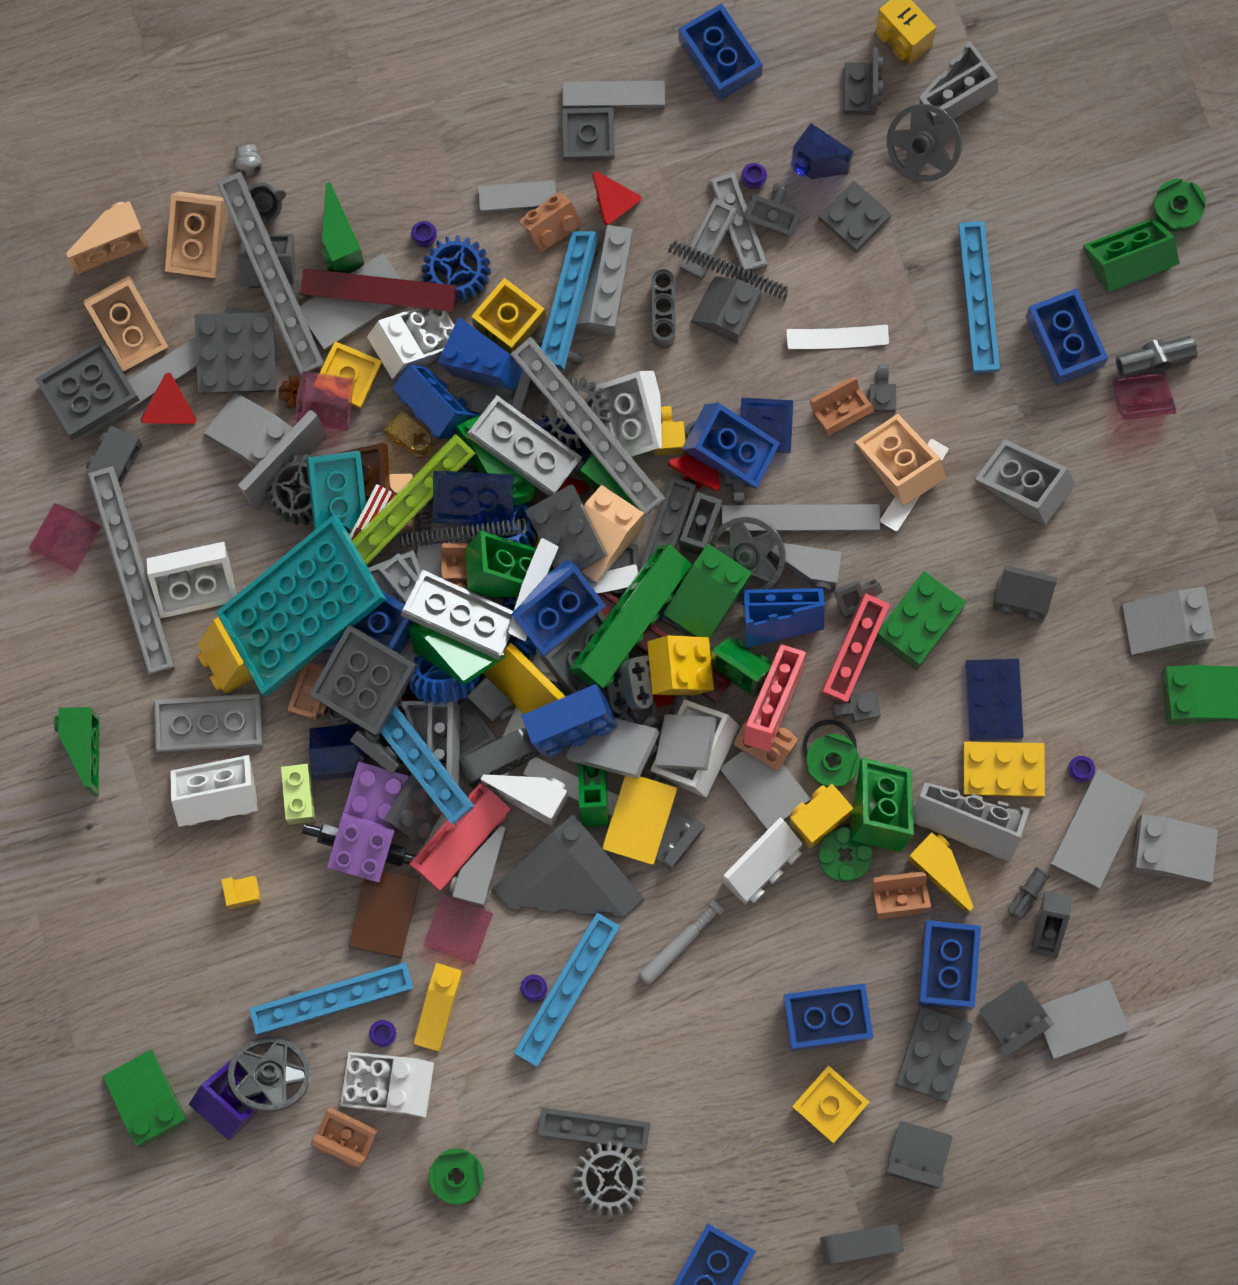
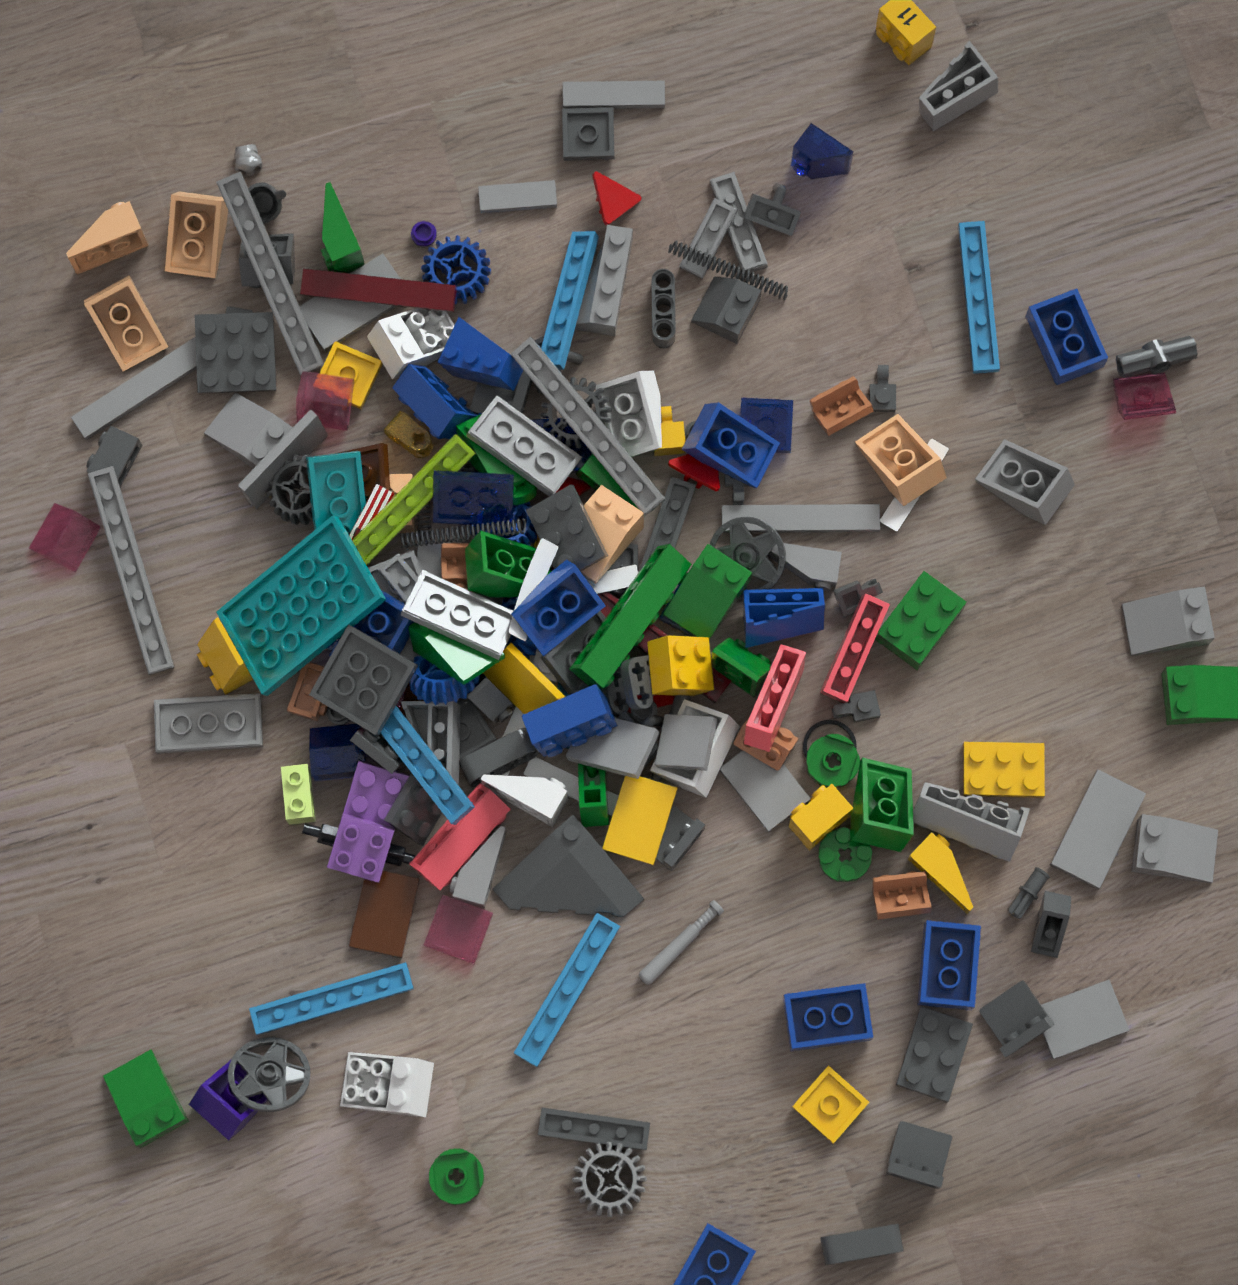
dark grey plate [35,339,140,440] -> none
green slope [54,707,100,796] -> none
red piece [140,373,196,424] -> none
white slope [147,542,237,619] -> none
white slope [170,755,258,827] -> none
yellow panel [221,876,261,909] -> none
reddish brown plant [279,375,307,409] -> none
nougat bracket [311,1107,379,1167] -> none
dark purple plate [369,1020,397,1048] -> none
yellow slope [414,963,464,1052] -> none
yellow brick [471,278,546,356] -> none
nougat bracket [519,193,583,254] -> none
dark purple plate [520,975,548,1002] -> none
blue brick [678,3,763,101] -> none
dark grey brick [680,492,722,555] -> none
white slope [722,817,802,905] -> none
dark purple plate [741,163,767,189] -> none
white sticker [786,325,889,349] -> none
dark grey plate [818,181,892,253] -> none
dark grey bracket [844,47,883,115] -> none
dark grey wheel [887,104,962,182] -> none
clear blue plate [965,659,1024,741] -> none
dark grey slope [993,565,1057,621] -> none
dark purple plate [1068,756,1095,783] -> none
green slope [1083,217,1180,291] -> none
green plate [1153,179,1206,232] -> none

